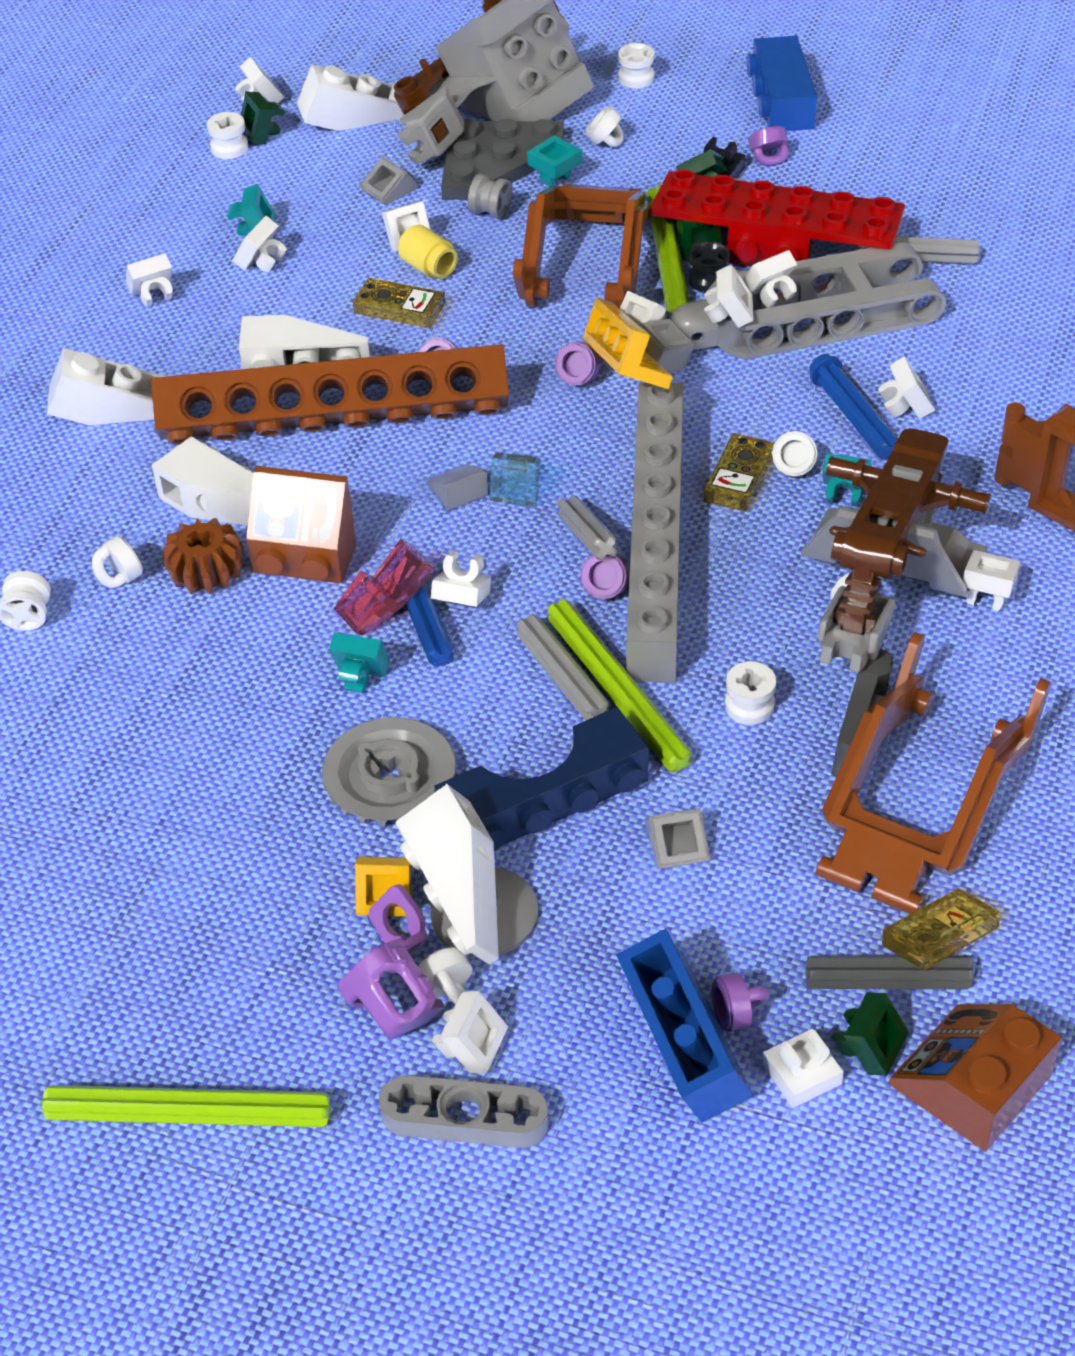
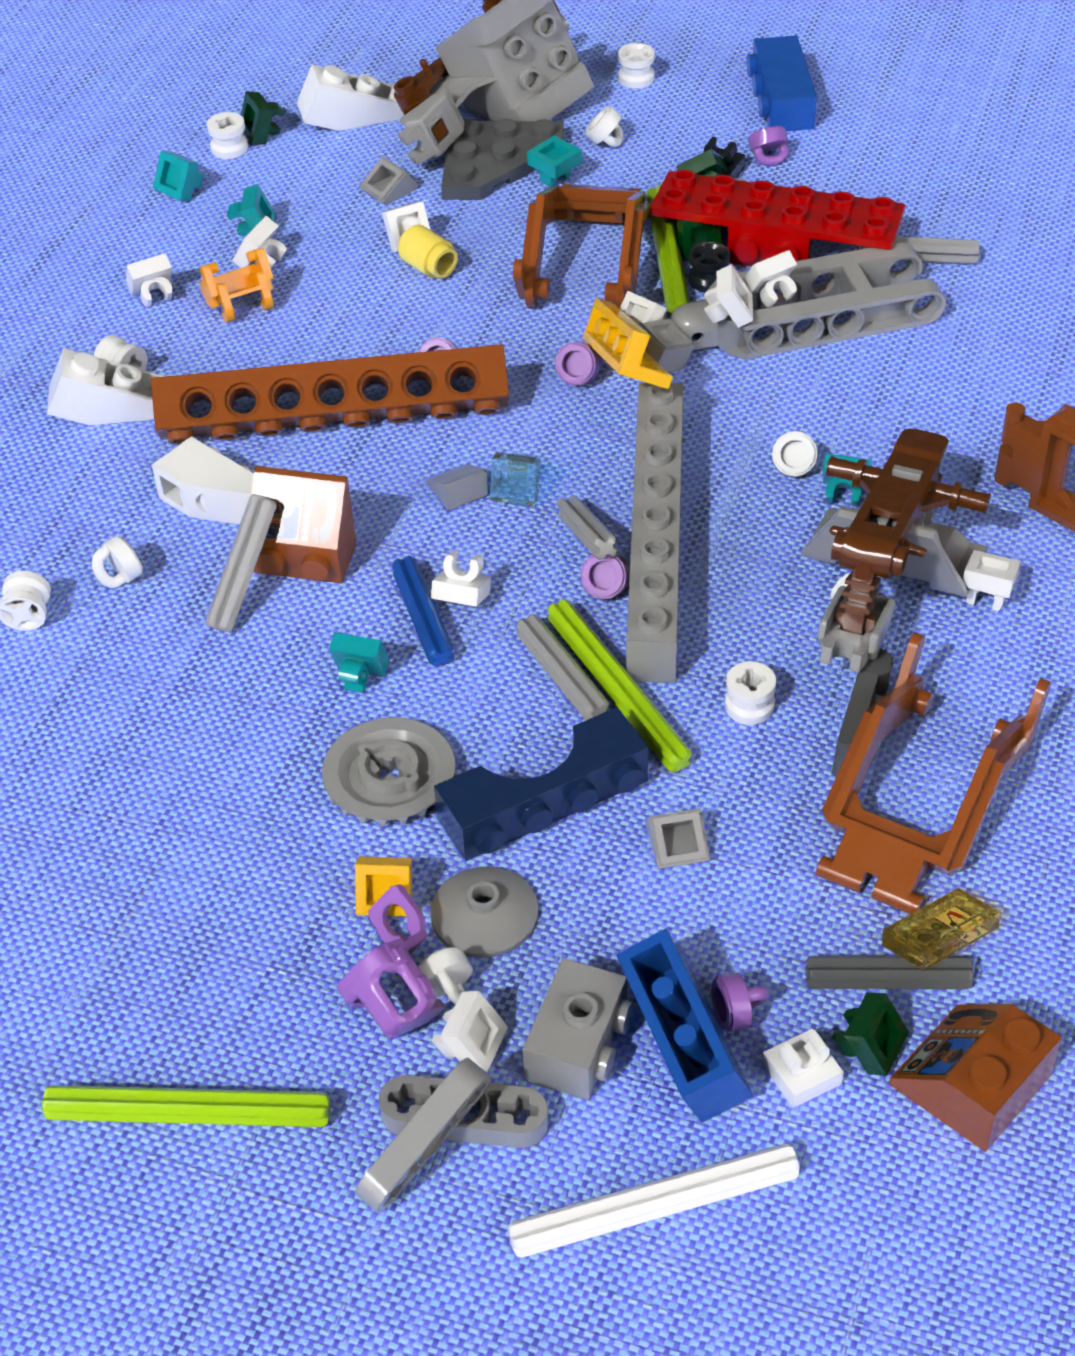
dark orange gear [163,517,244,594] -> none
white tile [235,57,285,103] -> none
white slope [239,315,370,369] -> none
clear pink slope [334,538,436,636] -> none
clear yellow tile [353,277,446,328] -> none
white slope [395,784,499,965] -> none
light grey wheel [468,173,512,219] -> none
clear yellow tile [703,433,775,512] -> none
blue axle [809,354,898,459] -> none
white tile [878,356,935,419] -> none
none -> white wheel [94,335,148,370]
none -> teal tile [153,150,204,201]
none -> light orange piece [199,248,274,323]
none -> light grey axle [206,494,277,632]
none -> light grey beam [355,1057,492,1214]
none -> white axle [508,1144,800,1258]
none -> light grey brick [522,958,634,1101]

